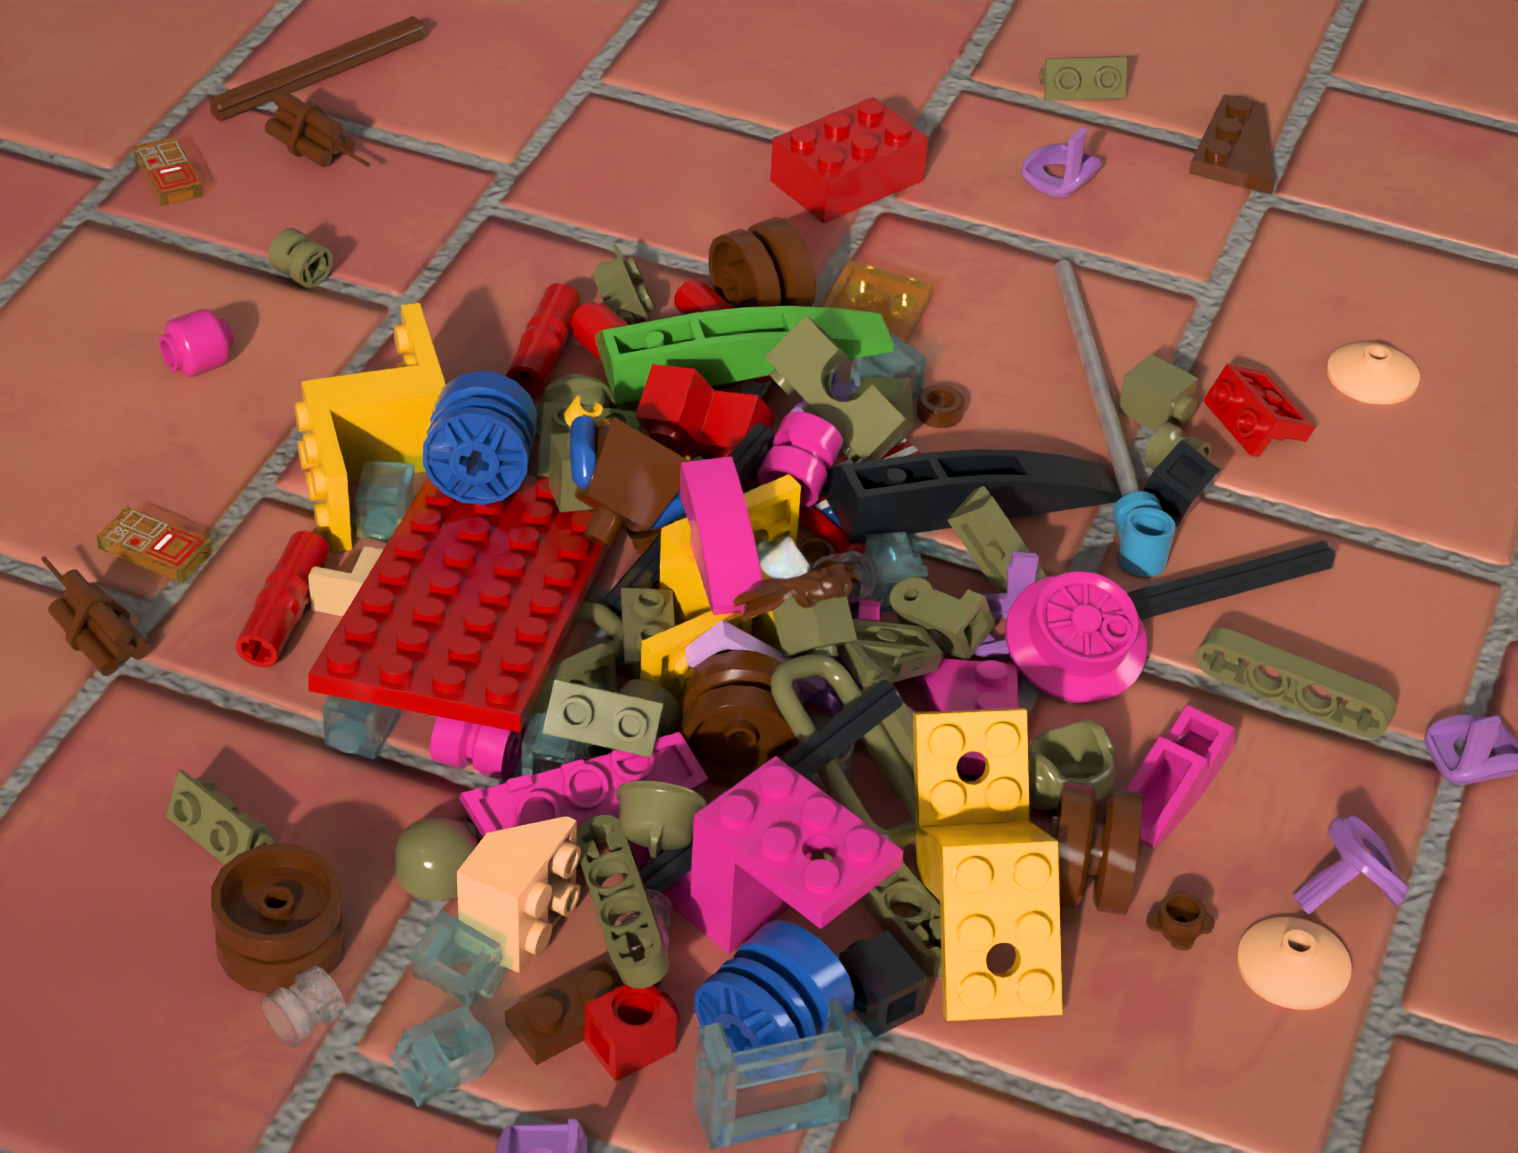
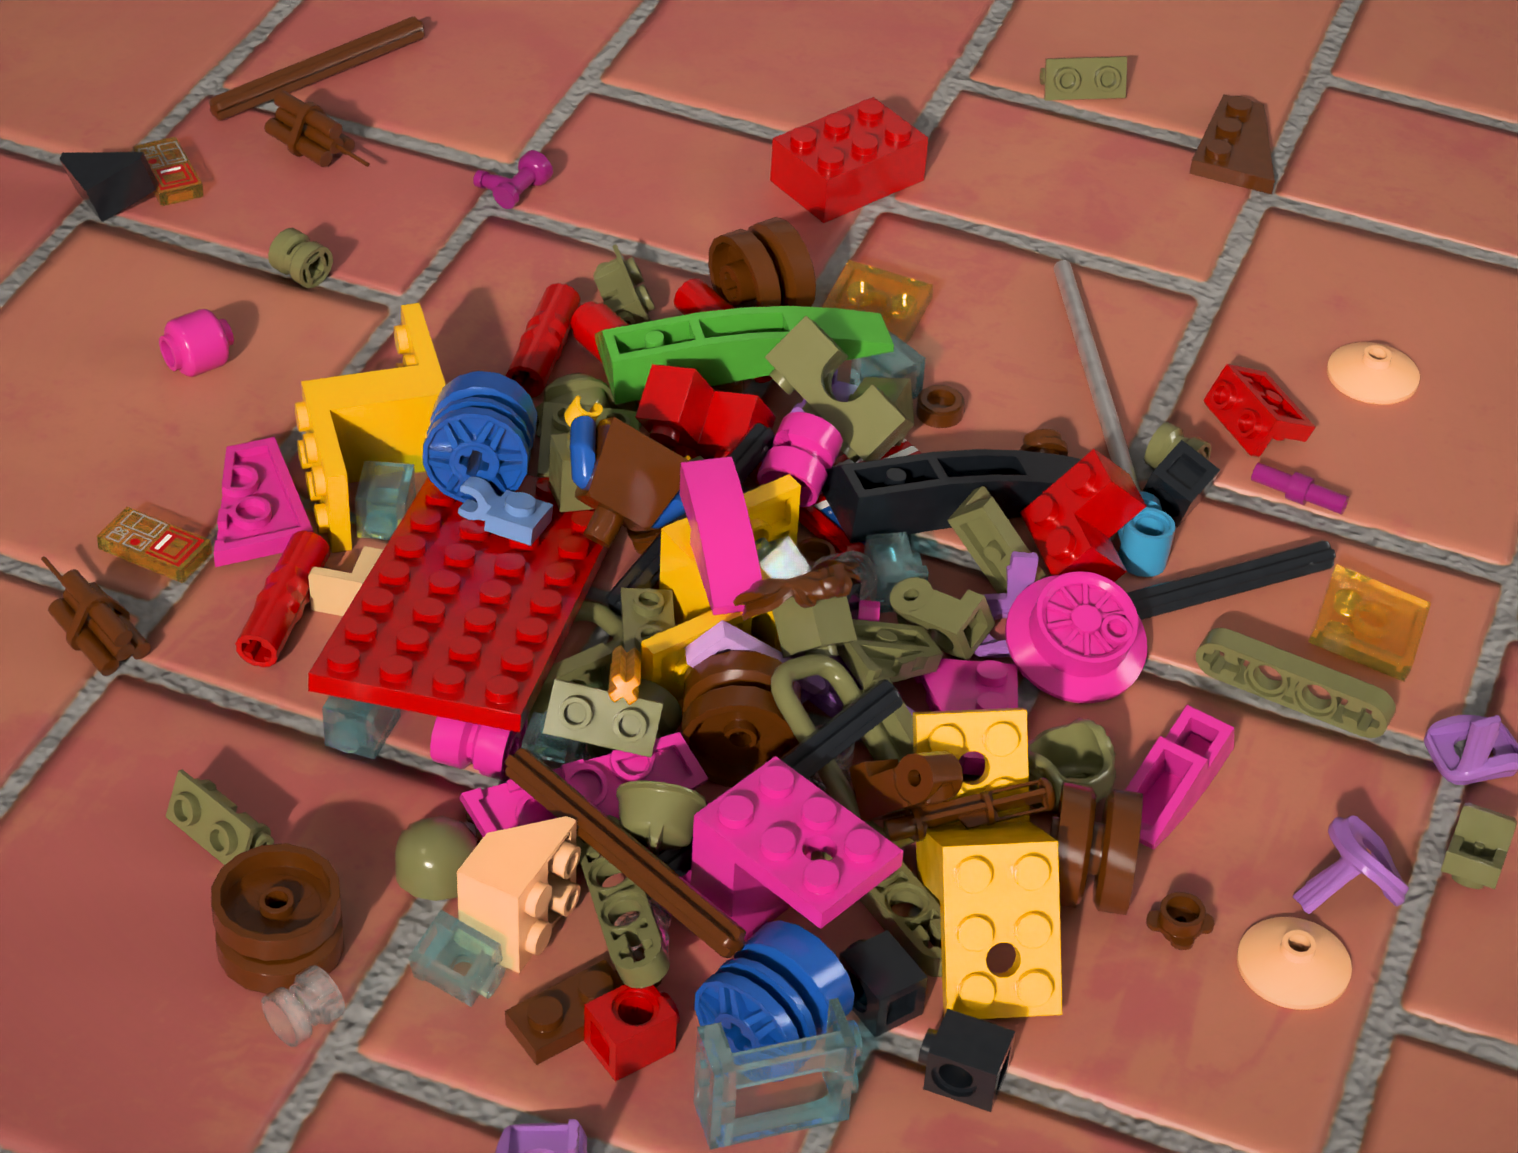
clear light blue brick [390,1005,496,1107] -> none
medium lavender piece [1021,127,1102,198] -> none
olive brick [1118,354,1198,432] -> none
none -> black slope [60,152,159,222]
none -> dark pink wing [213,437,313,567]
none -> medium blue plate [458,477,553,546]
none -> magenta piece [473,150,553,209]
none -> reddish brown axle [505,748,746,958]
none -> light orange axle [608,645,641,705]
none -> reddish brown leg [849,751,963,822]
none -> reddish brown piece [883,778,1056,842]
none -> black brick [918,1009,1015,1112]
none -> reddish brown plate [1019,429,1068,456]
none -> red brick [1020,449,1147,582]
none -> magenta bar [1251,462,1349,515]
none -> clear yellow plate [1308,564,1431,682]
none -> olive bracket [1440,803,1517,889]

